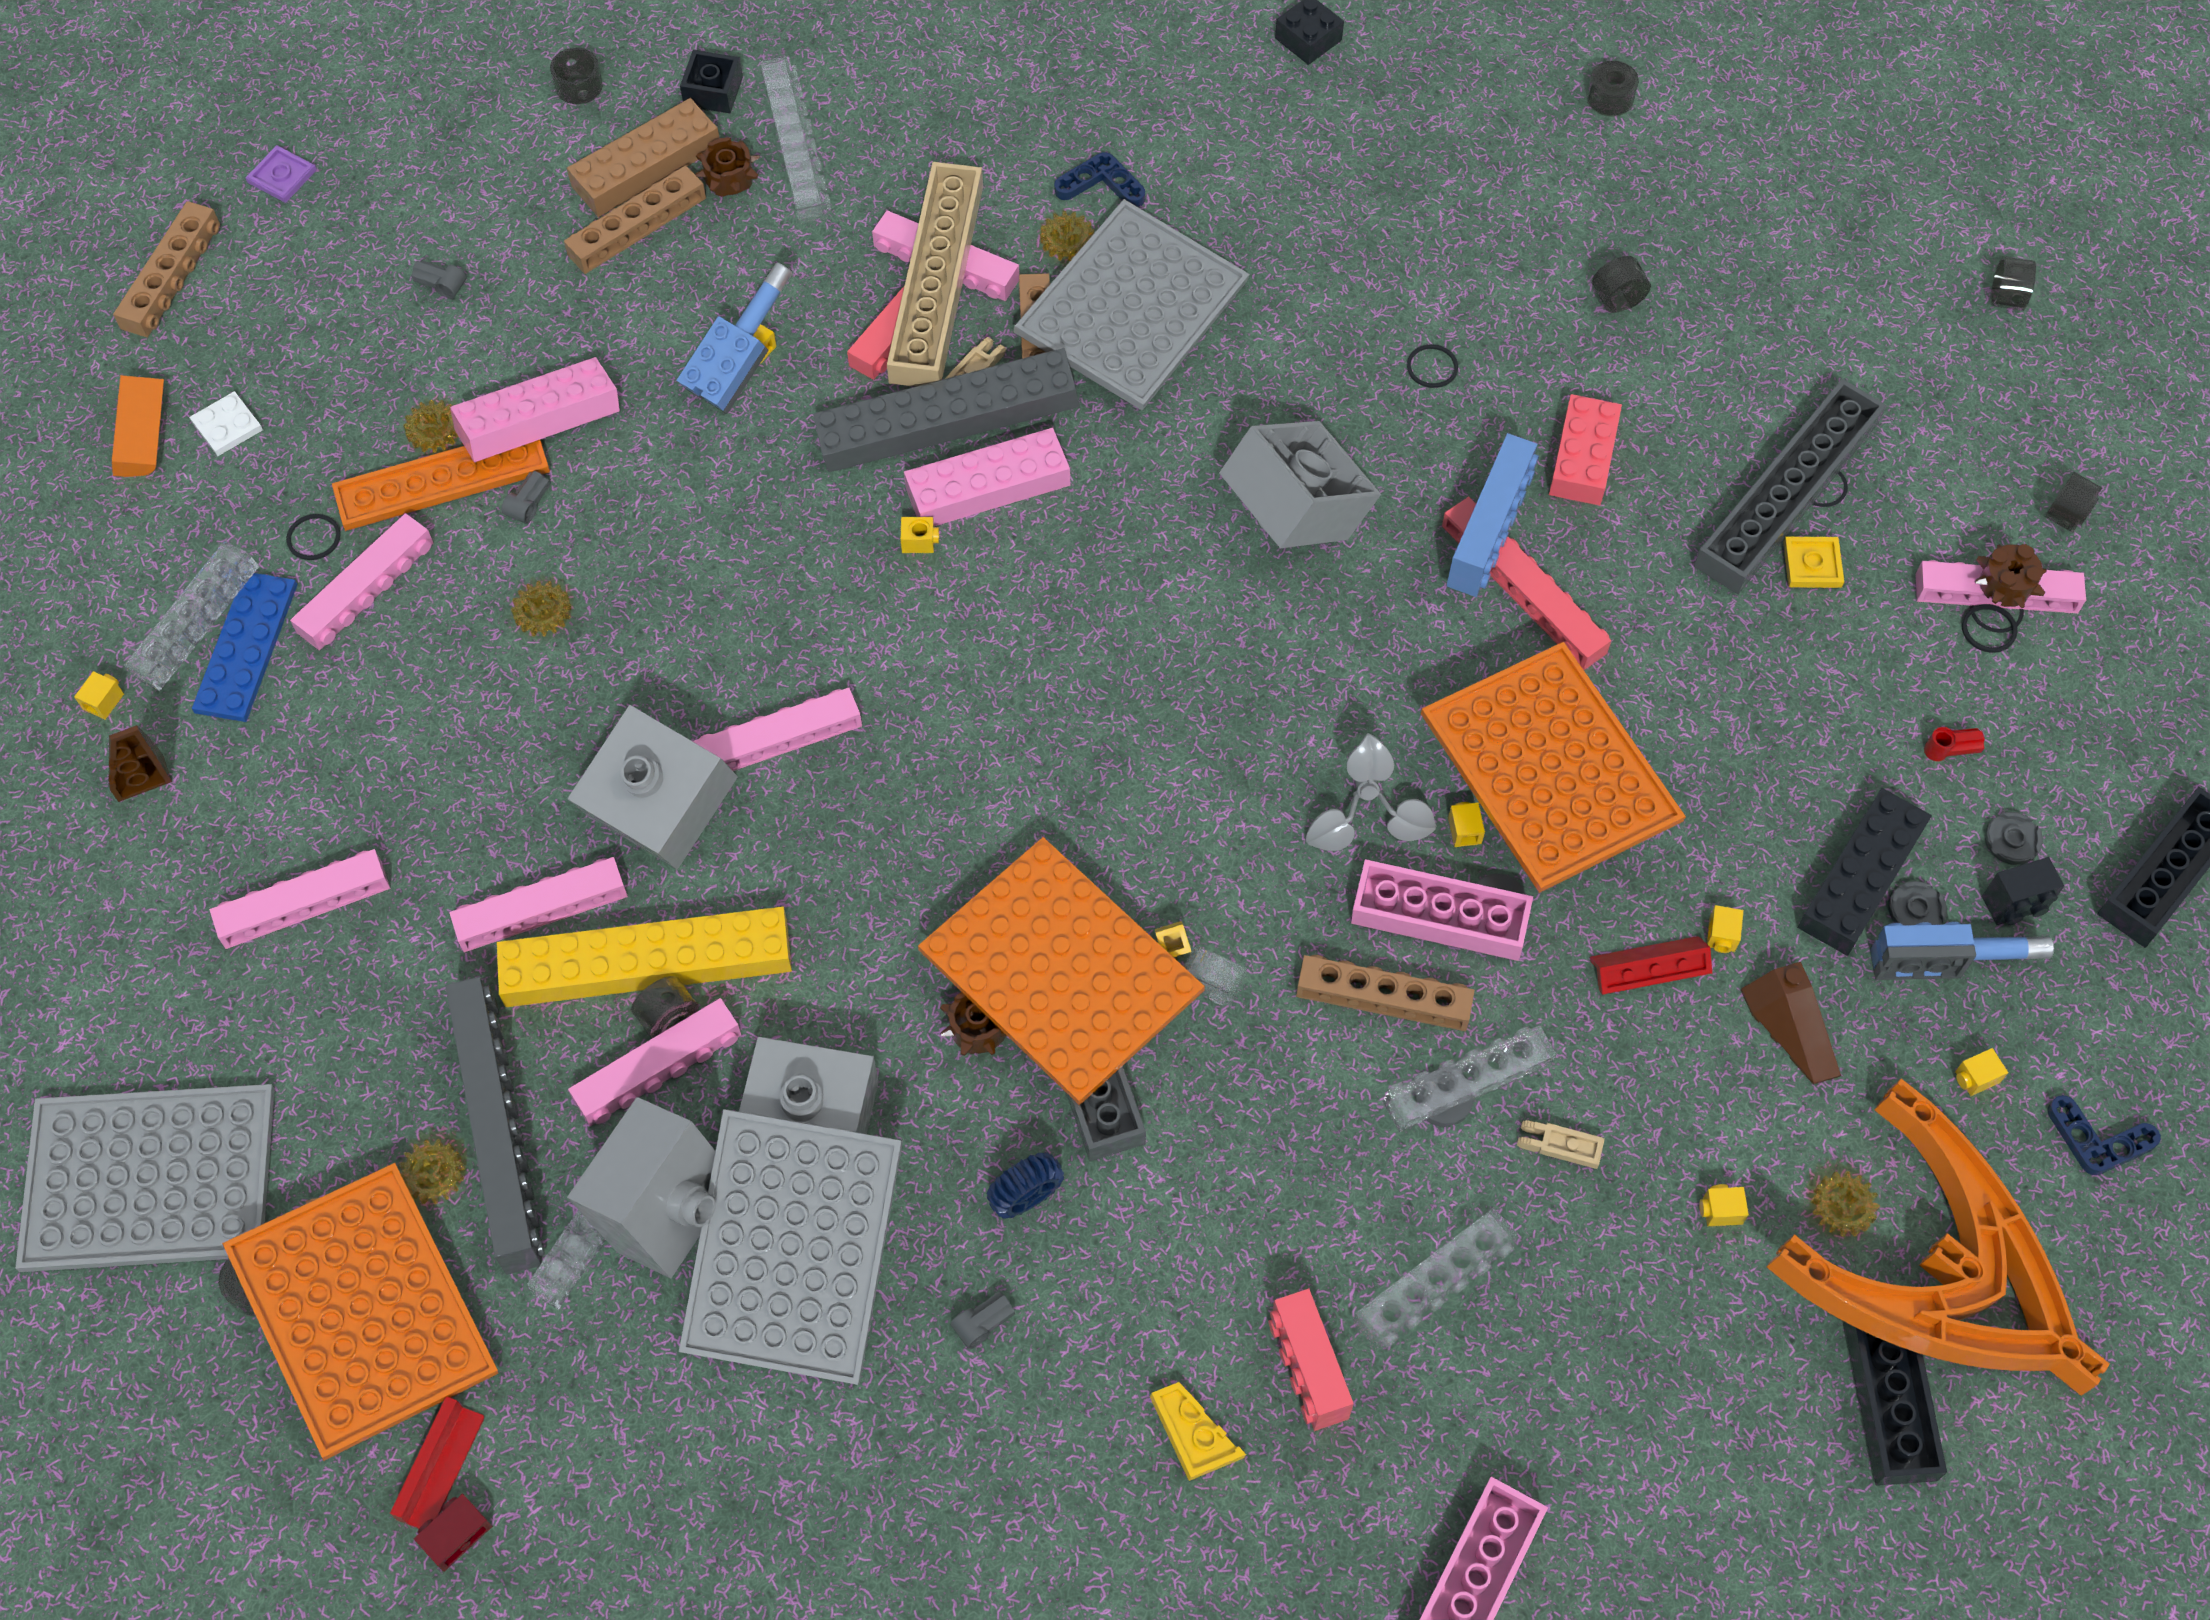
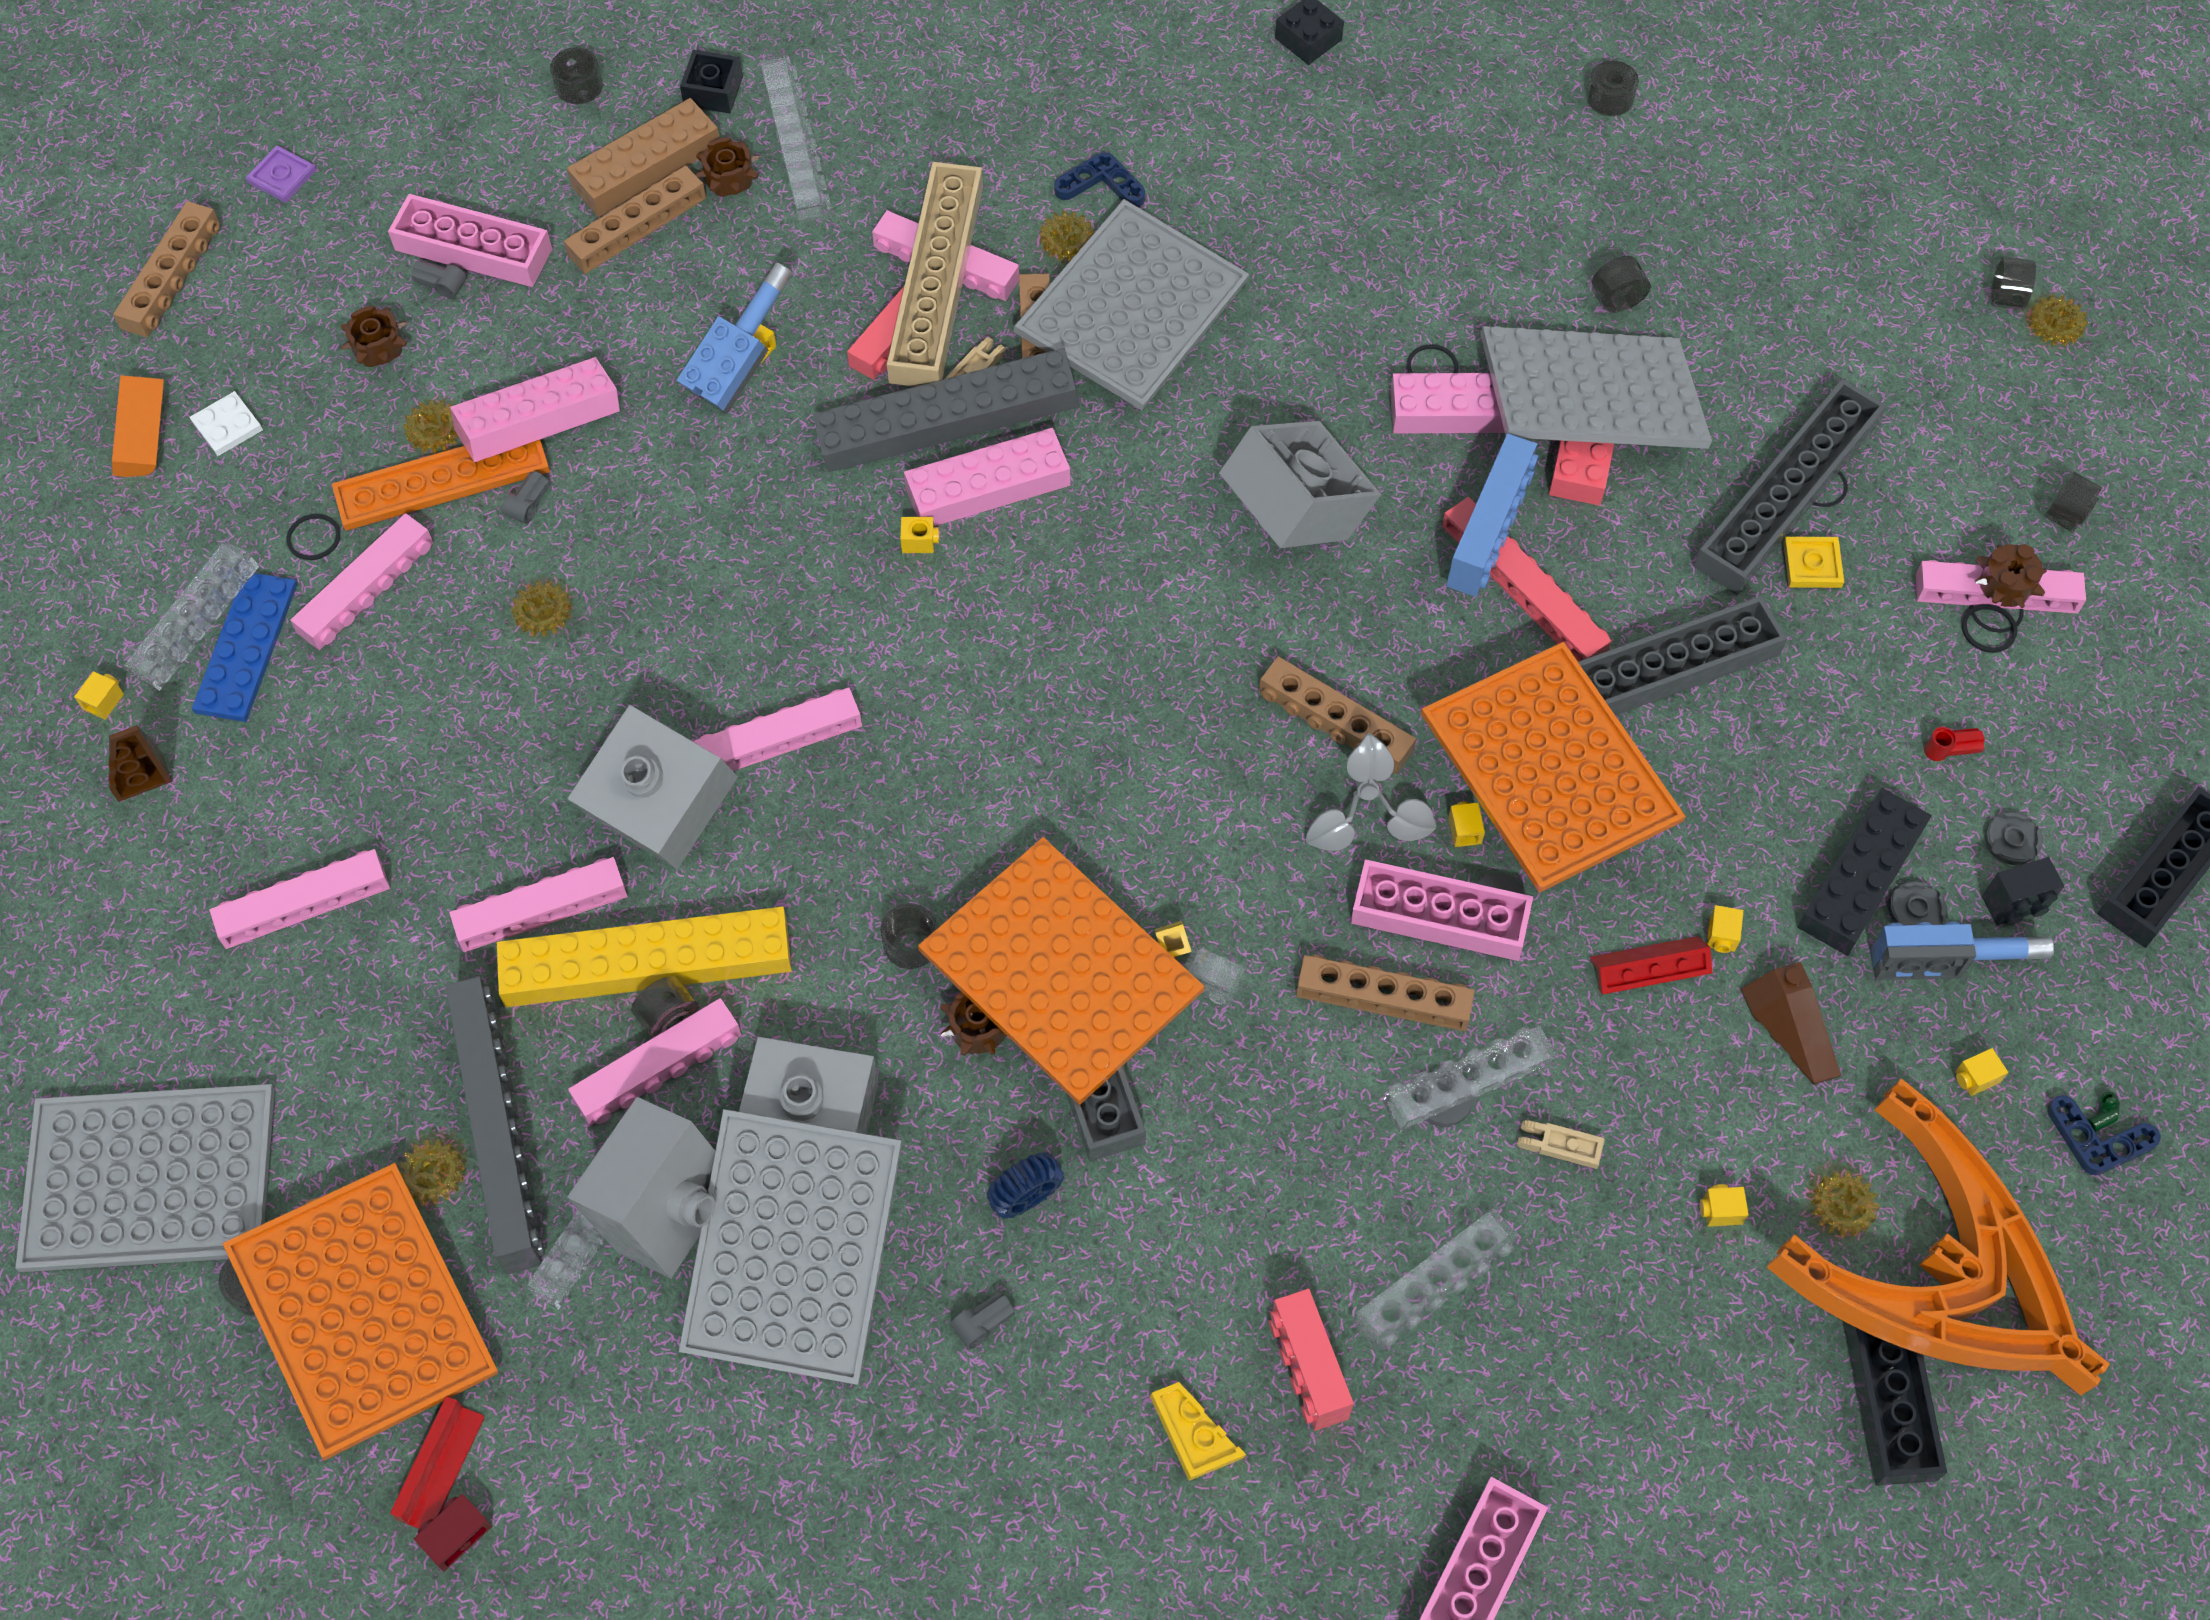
none -> reddish brown brick [340,306,407,367]
none -> bright pink brick [388,194,552,287]
none -> clear smoke piece [880,903,937,969]
none -> medium nougat brick [1259,656,1417,775]
none -> bright pink brick [1390,373,1505,433]
none -> light grey plate [1480,326,1712,449]
none -> dark grey brick [1578,596,1787,715]
none -> clear yellow gear [2029,295,2088,346]
none -> dark green arm [2088,1092,2120,1132]

